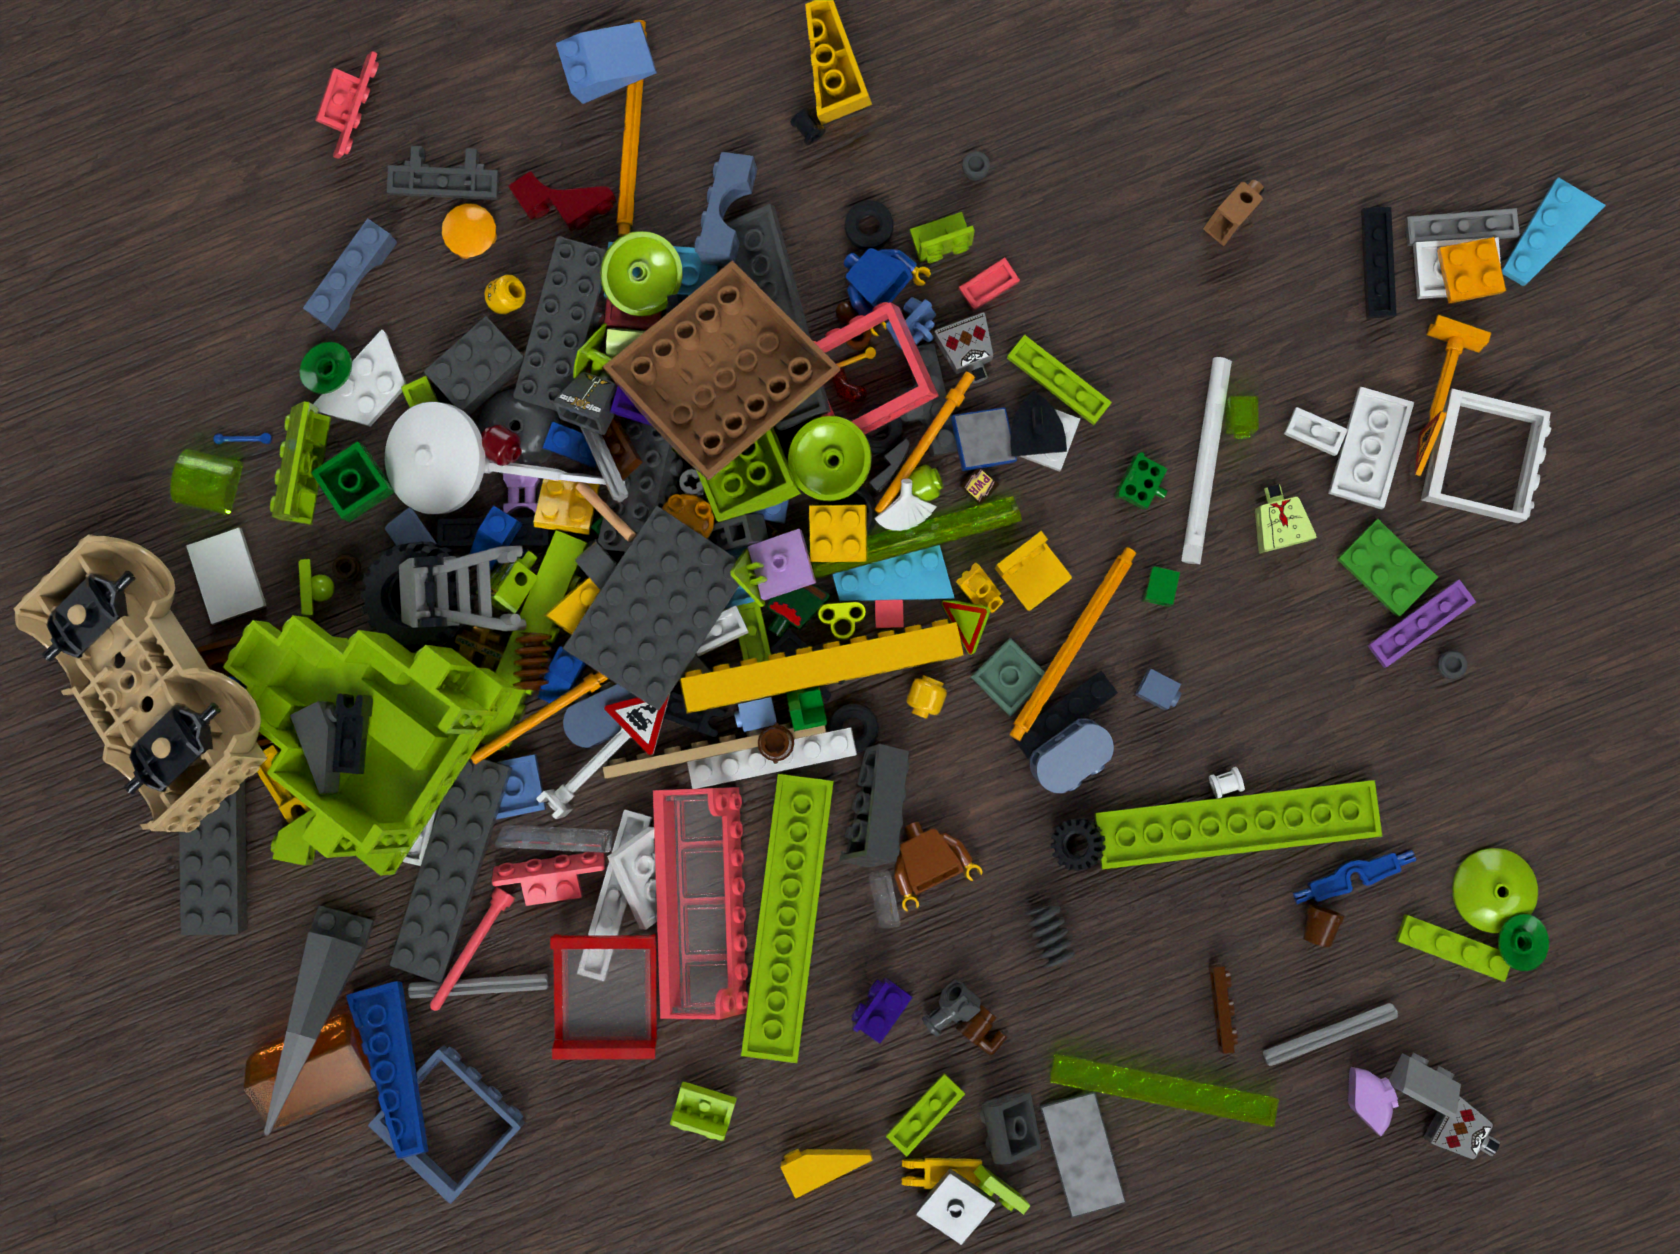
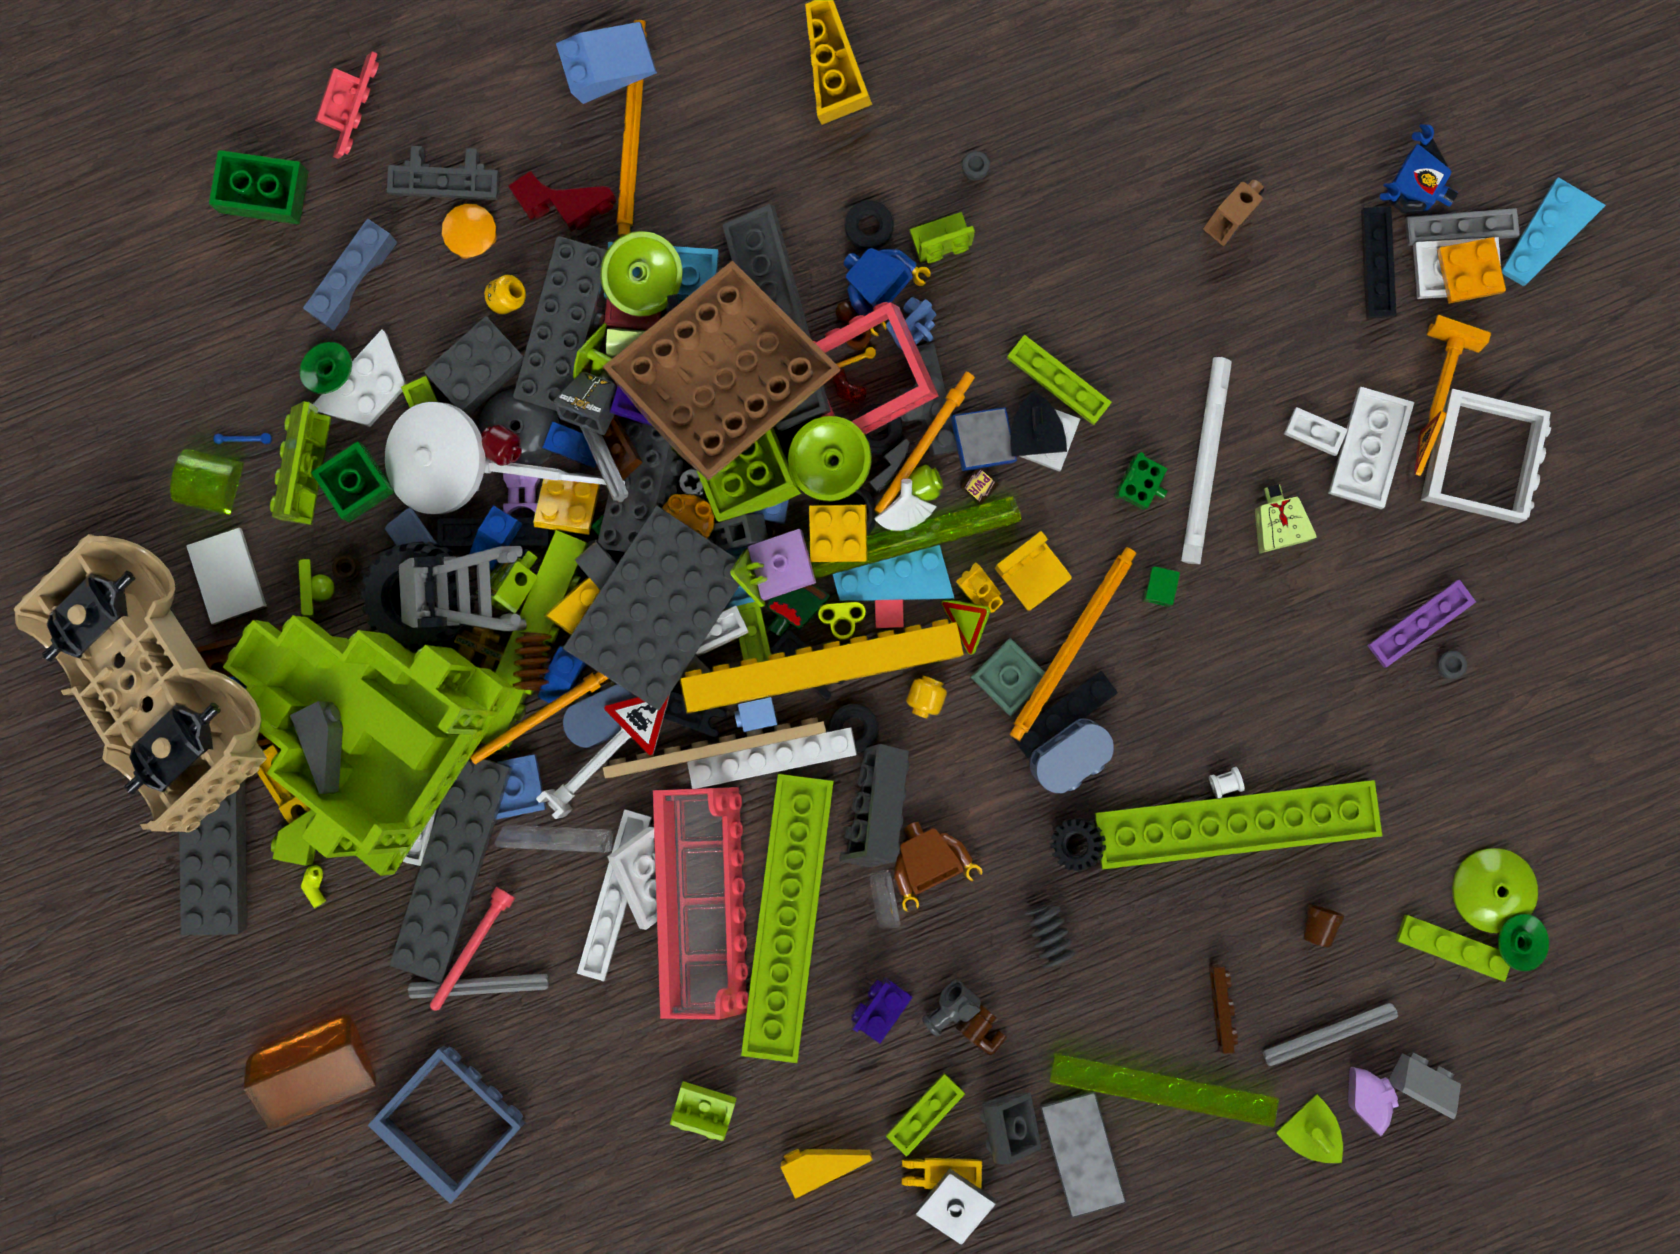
dark grey plate [264,905,374,1136] -> none
black plate [333,693,373,774] -> none
blue wing [346,981,429,1159] -> none
coral bracket [492,851,605,906] -> none
clear piece [550,933,657,1060] -> none
light nougat bar [576,482,636,542] -> none
sand blue arch [695,152,758,267] -> none
reddish brown piece [758,722,795,764] -> none
green panel [786,686,827,732] -> none
black bush [790,108,826,145] -> none
light grey torso [934,312,993,384] -> none
coral tile [959,257,1020,312] -> none
lime plate [974,1164,1031,1215] -> none
sand blue brick [1135,669,1182,710] -> none
clear neon green brick [1225,396,1259,439] -> none
blue piece [1293,850,1416,905] -> none
bright green plate [1337,519,1438,617] -> none
light grey torso [1423,1096,1500,1159] -> none
none -> green brick [209,150,309,225]
none -> neon yellow arm [301,865,326,908]
none -> lime shield [1276,1094,1343,1163]
none -> blue torso [1380,124,1458,213]

